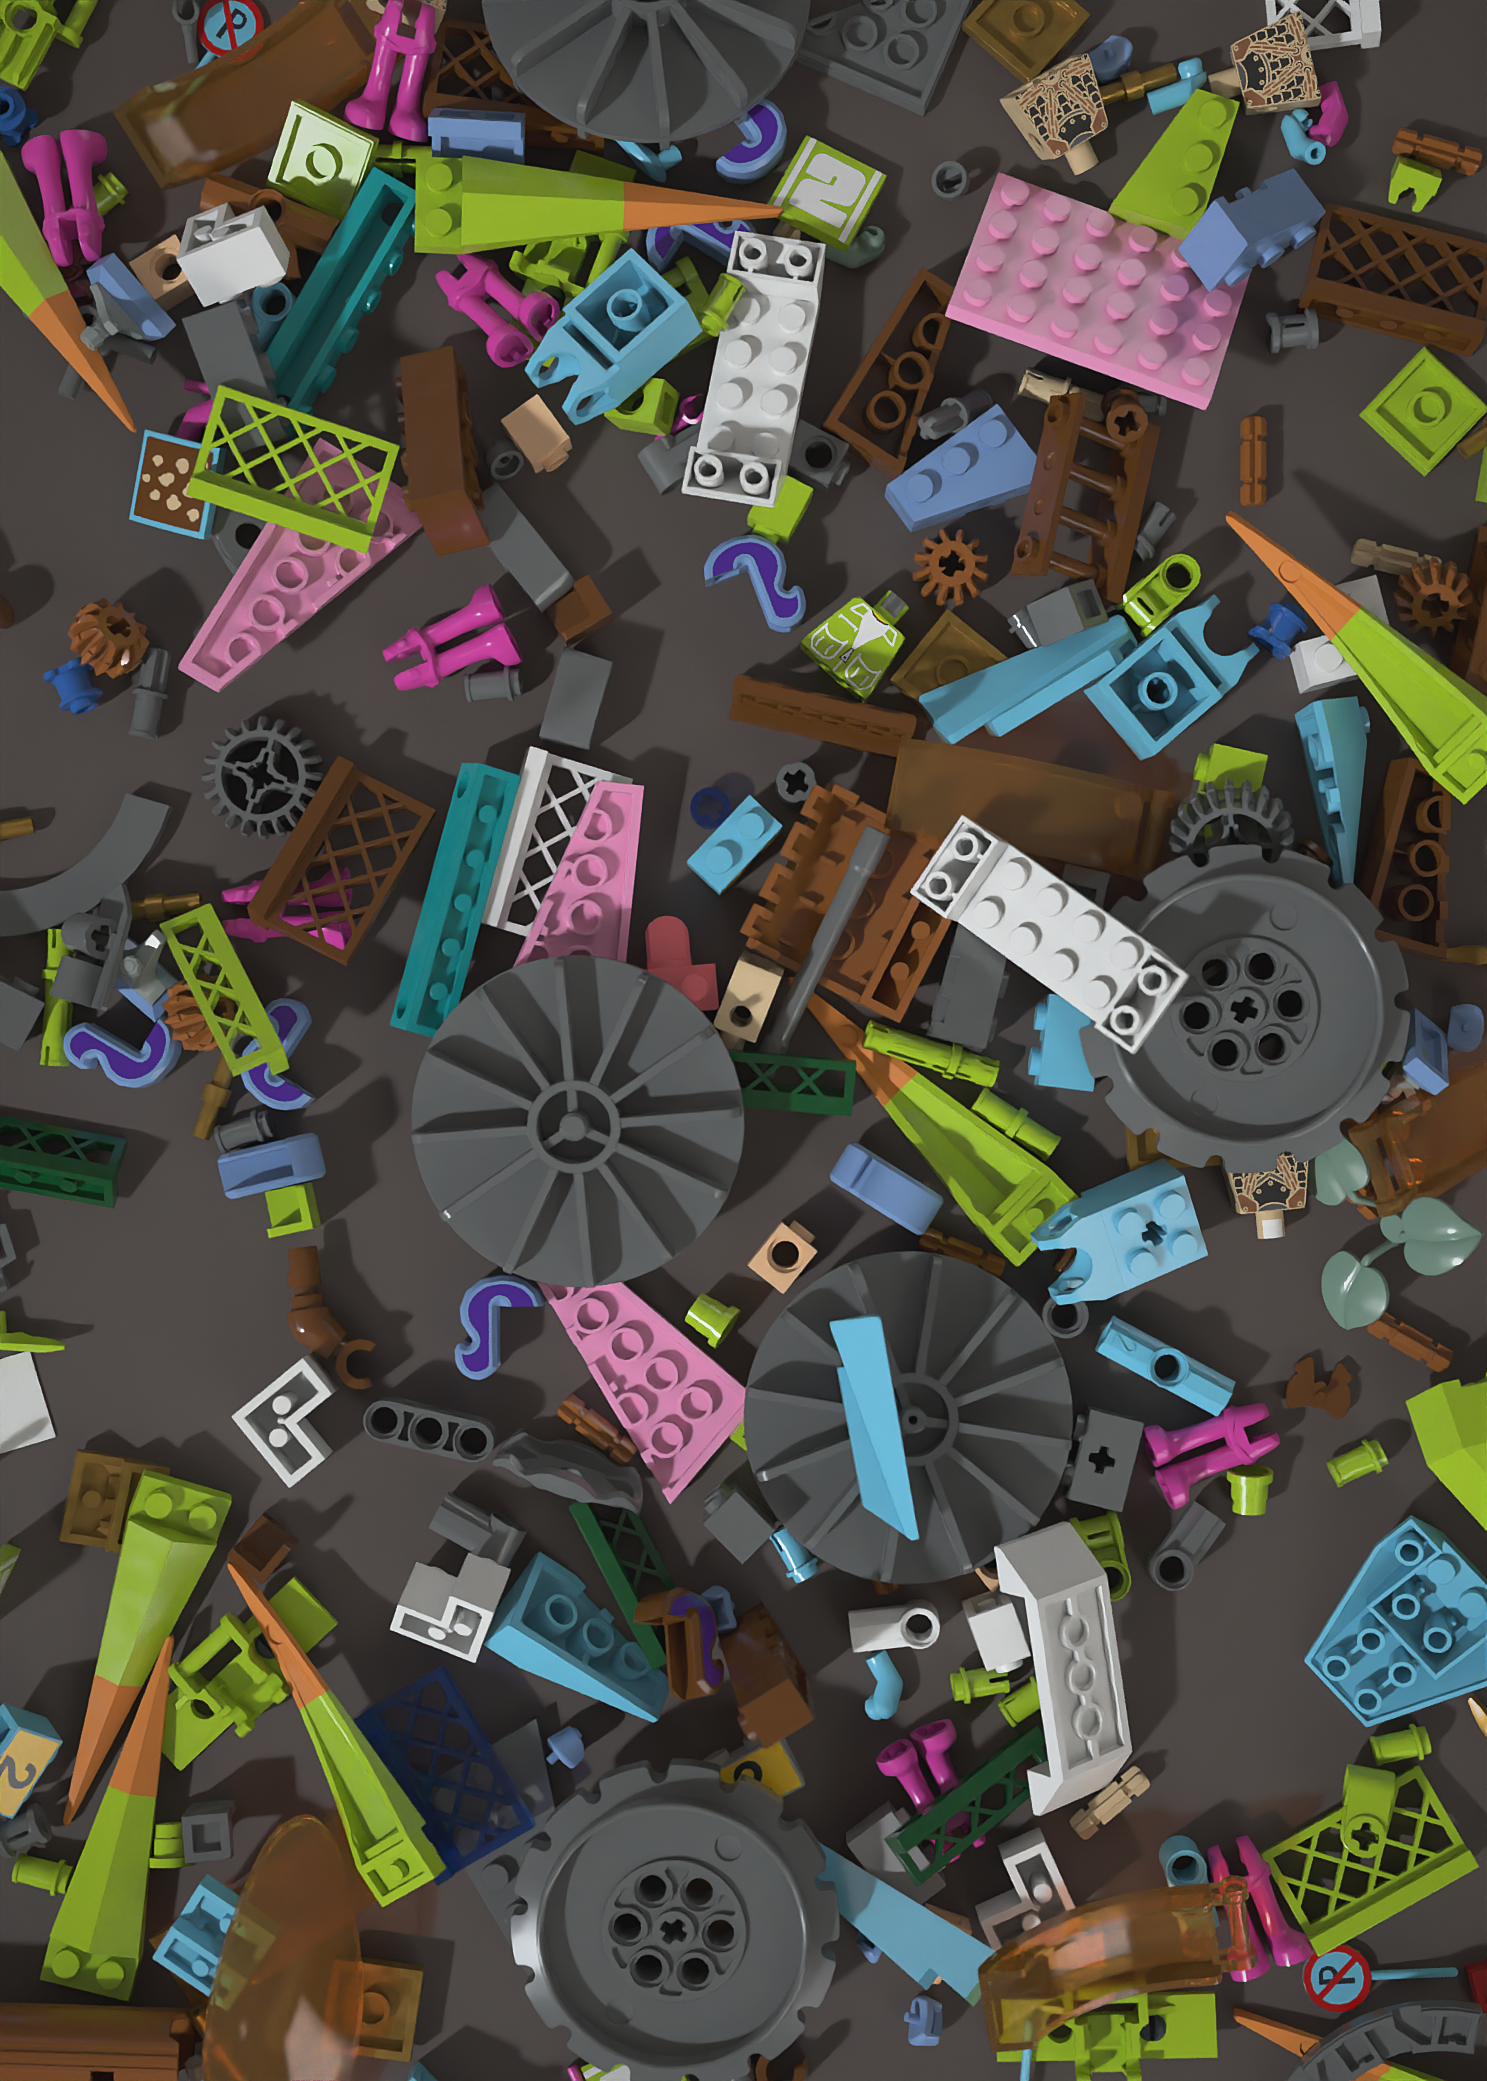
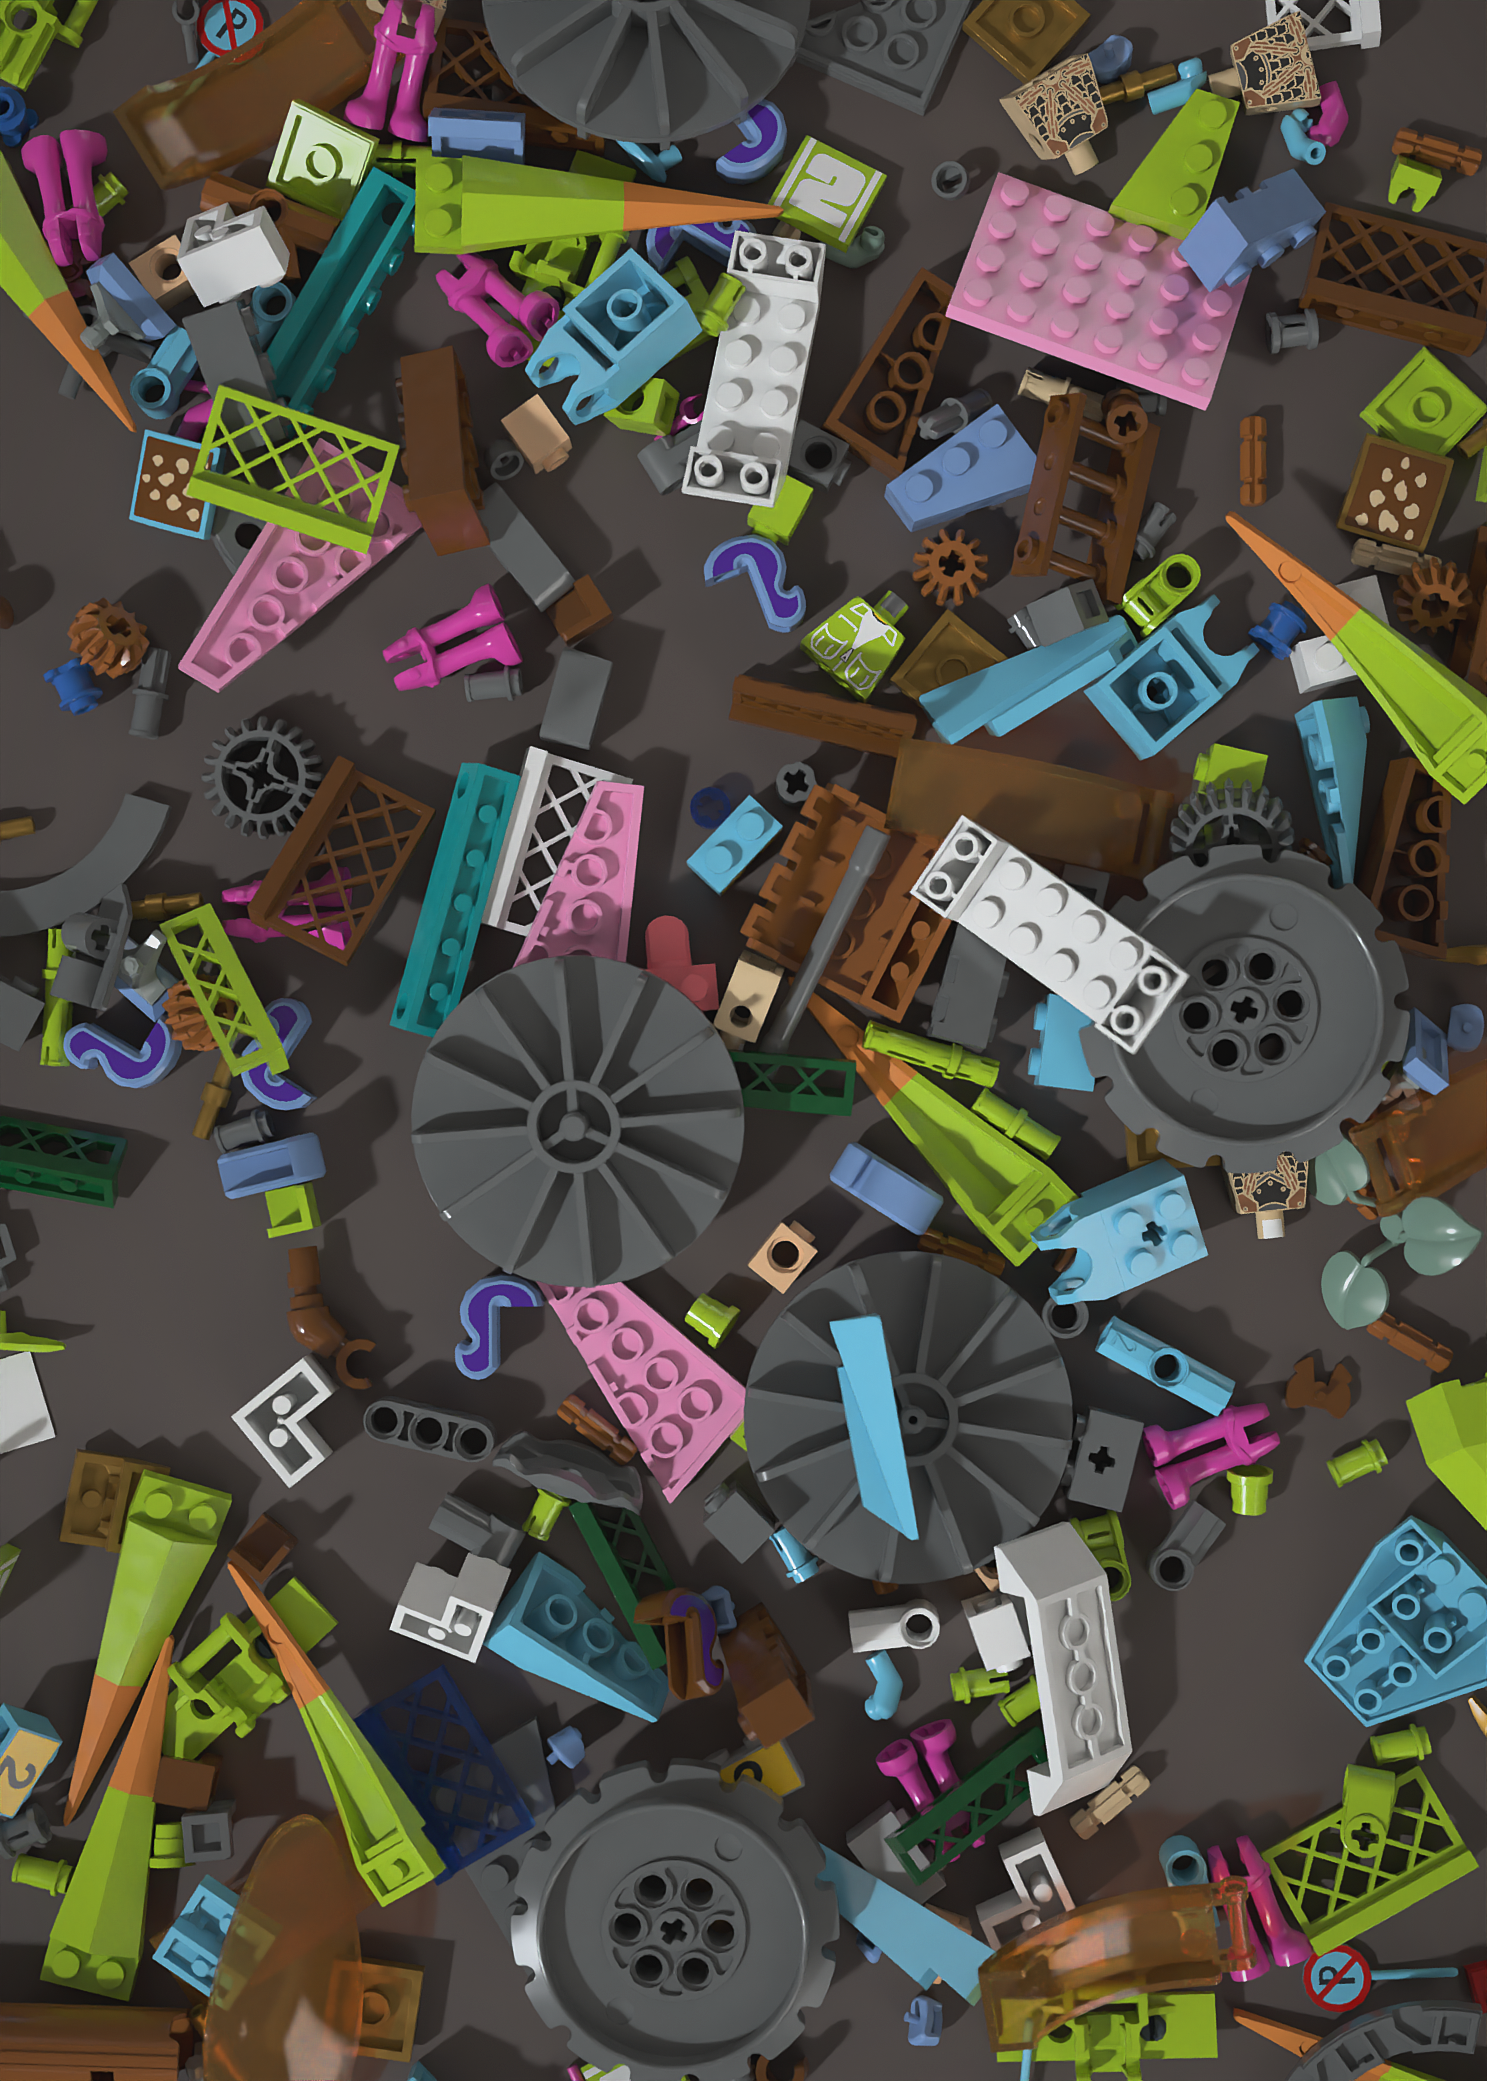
none -> medium azure piece [130,326,199,419]
none -> reddish brown panel [152,1752,223,1812]
none -> lime pin [522,1488,571,1541]
none -> slope [1335,433,1454,553]

